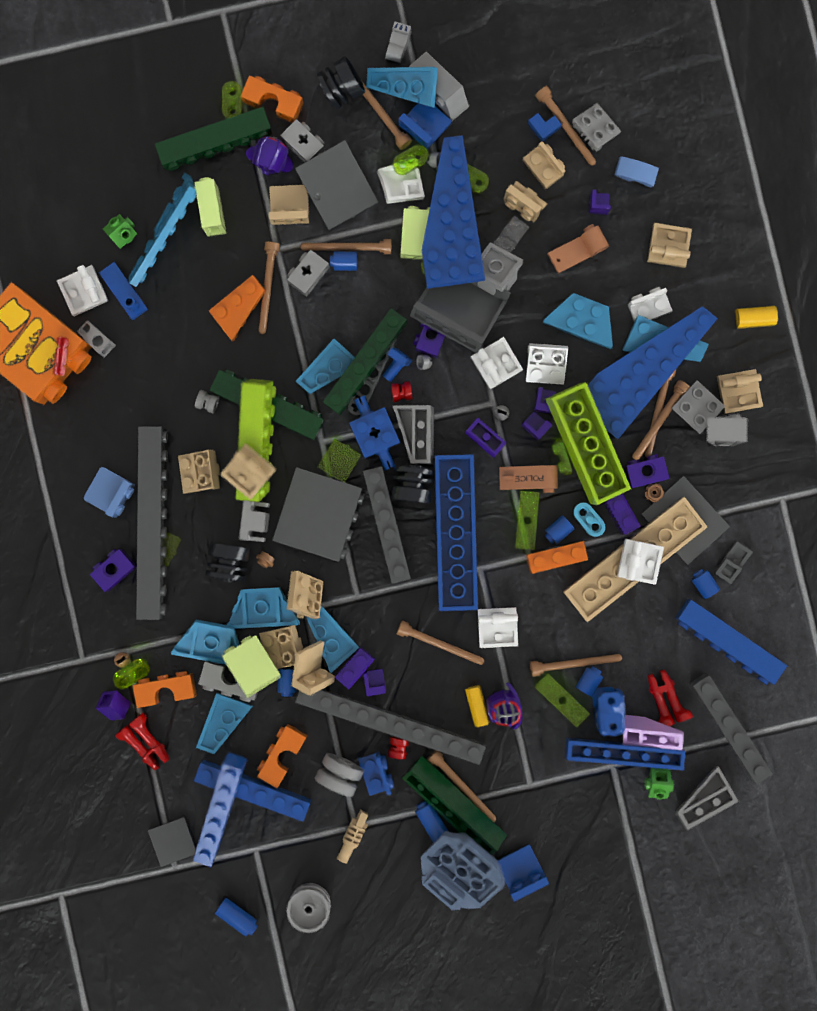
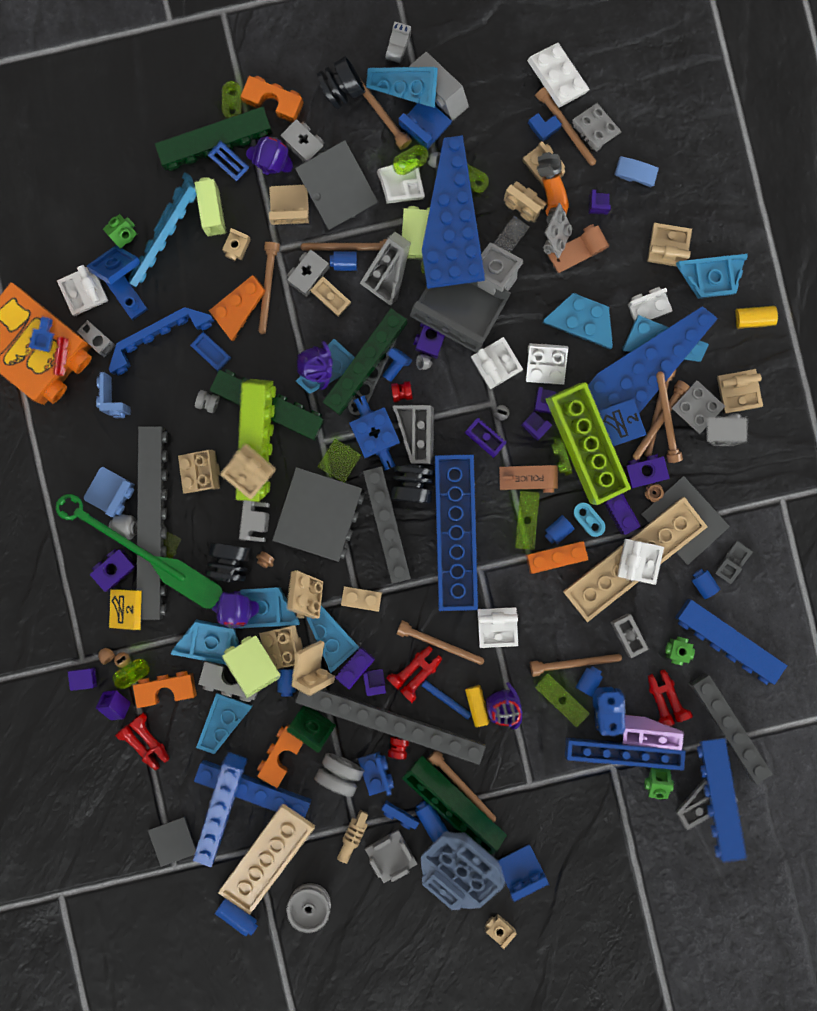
none -> blue plate [29,316,54,353]
none -> green piece [56,494,222,609]
none -> dark purple panel [68,667,97,691]
none -> blue tile [87,245,140,285]
none -> medium blue bracket [96,372,131,418]
none -> medium nougat hinge [98,648,116,665]
none -> blue slope [109,307,215,375]
none -> light grey head [109,514,137,540]
none -> yellow tile [109,589,142,630]
none -> blue tile [190,332,231,371]
none -> blue tile [208,140,249,181]
none -> dark purple piece [212,591,260,629]
none -> tan plate [218,804,315,915]
none -> tan brick [222,228,251,261]
none -> dark green plate [286,705,336,753]
none -> dark purple piece [297,341,332,390]
none -> tan plate [310,277,351,317]
none -> tan plate [341,586,382,612]
none -> light grey wedge [360,232,411,306]
none -> light grey panel [365,829,417,883]
none -> blue plate [382,800,419,830]
none -> red piece [386,646,442,703]
none -> blue bar [421,680,471,720]
none -> tan brick [485,914,516,949]
none -> white plate [527,43,589,108]
none -> piece [537,152,569,224]
none -> light grey hinge [543,203,572,258]
none -> blue tile [599,398,646,446]
none -> light grey brick [610,614,649,658]
none -> medium nougat piece [656,371,683,463]
none -> bright green brick [665,636,695,666]
none -> dark azure wing [676,254,748,299]
none -> blue brick [697,738,746,862]

